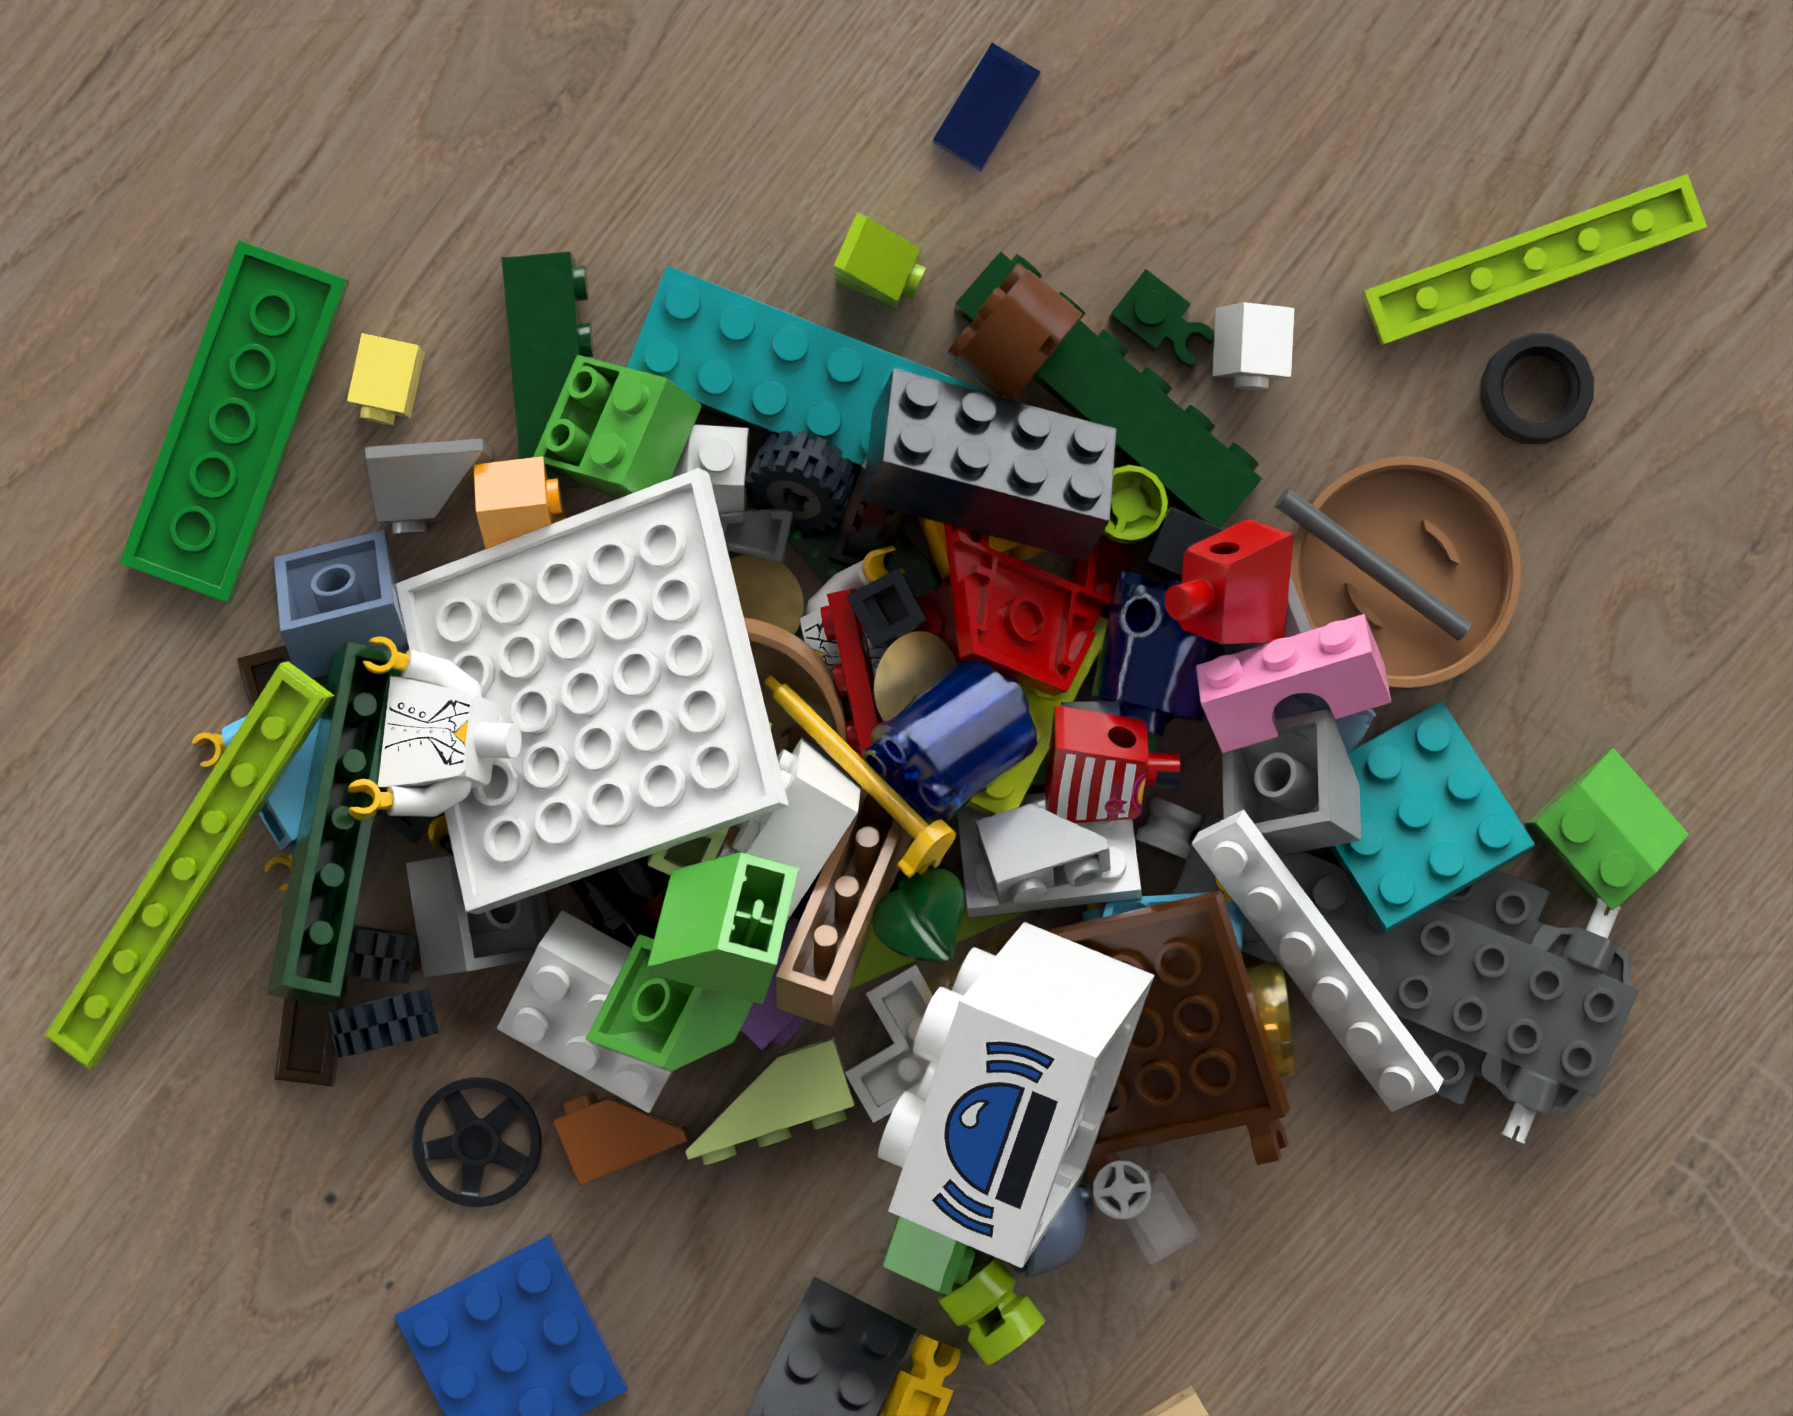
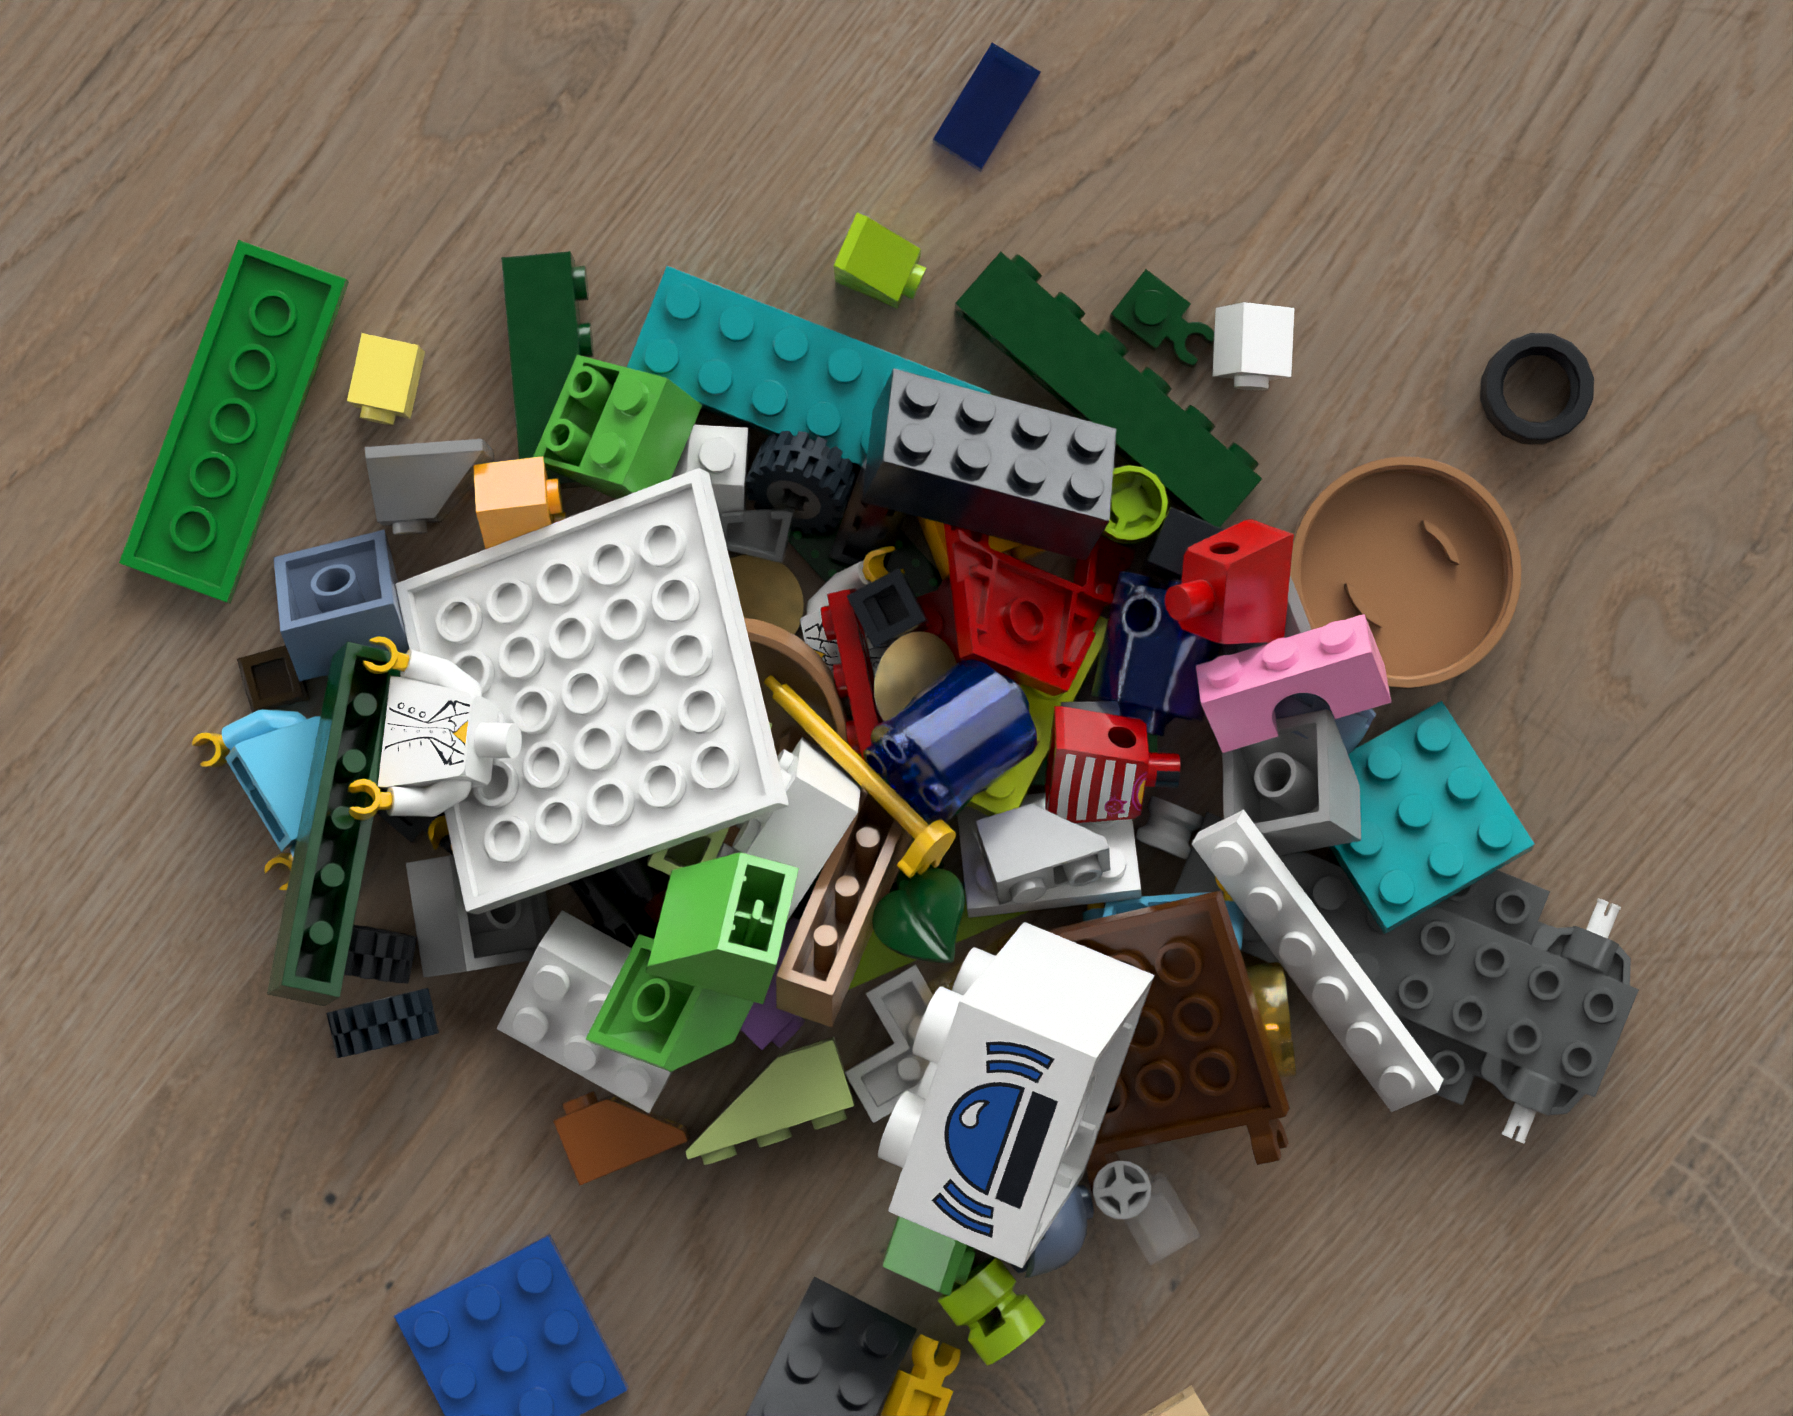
lime tile [44,661,334,1070] -> none
dark brown tile [274,975,348,1087] -> none
black wheel [412,1077,542,1207] -> none
reddish brown brick [947,263,1083,401] -> none
dark grey bar [1275,488,1472,641] -> none
lime plate [1361,174,1707,347] -> none
bright green slope [1526,748,1689,911] -> none

